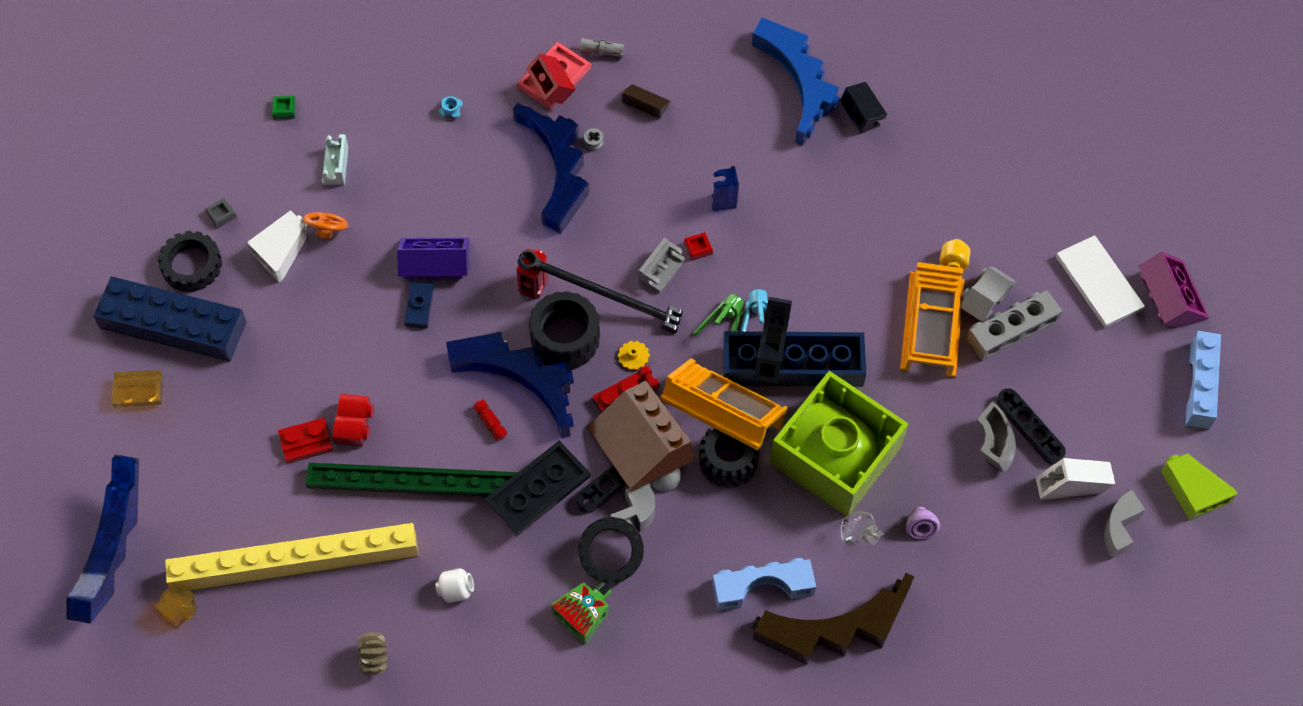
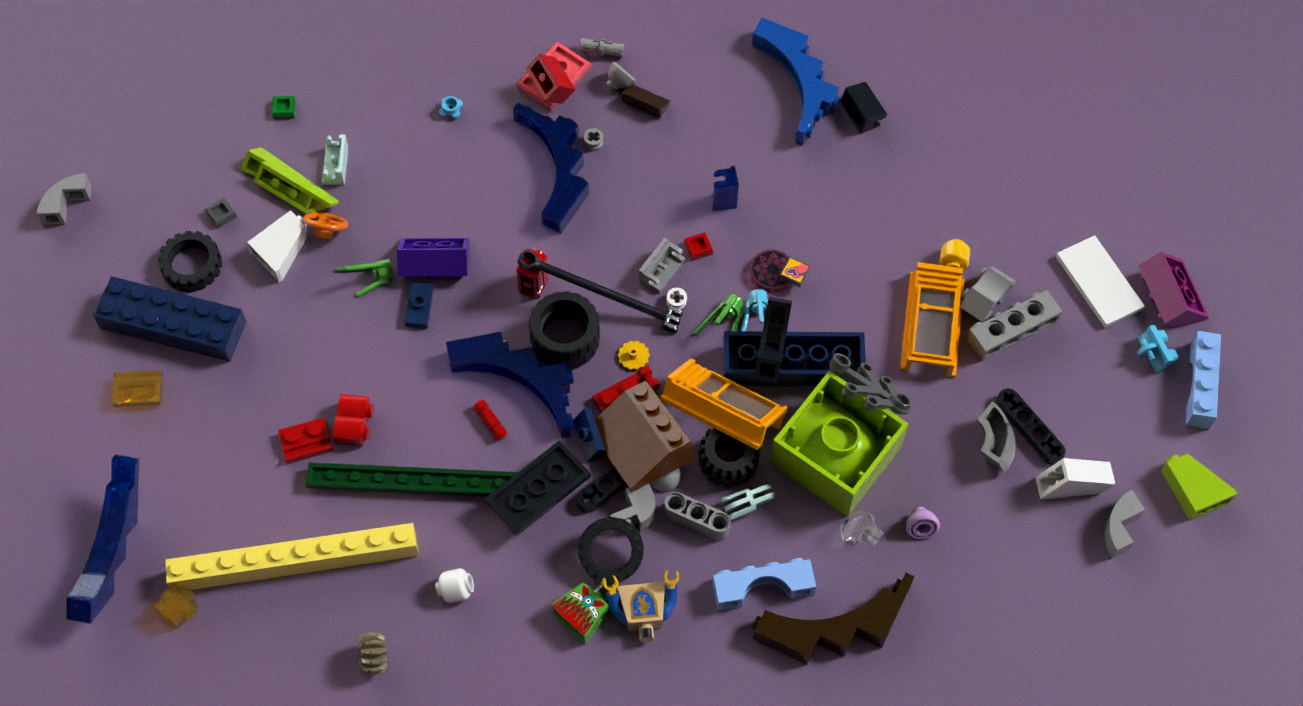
none -> light grey brick [37,173,92,225]
none -> lime wedge [240,148,339,214]
none -> bright green plant [336,259,393,297]
none -> dark blue plate [573,408,605,462]
none -> torso [602,570,679,642]
none -> light grey brick [607,62,635,91]
none -> light grey beam [664,492,731,541]
none -> white bush [666,288,687,309]
none -> light aqua arm [721,485,775,521]
none -> clear pink tile [750,249,791,293]
none -> tile [779,257,810,287]
none -> dark grey plant [829,353,912,415]
none -> medium azure hips [1137,325,1178,373]

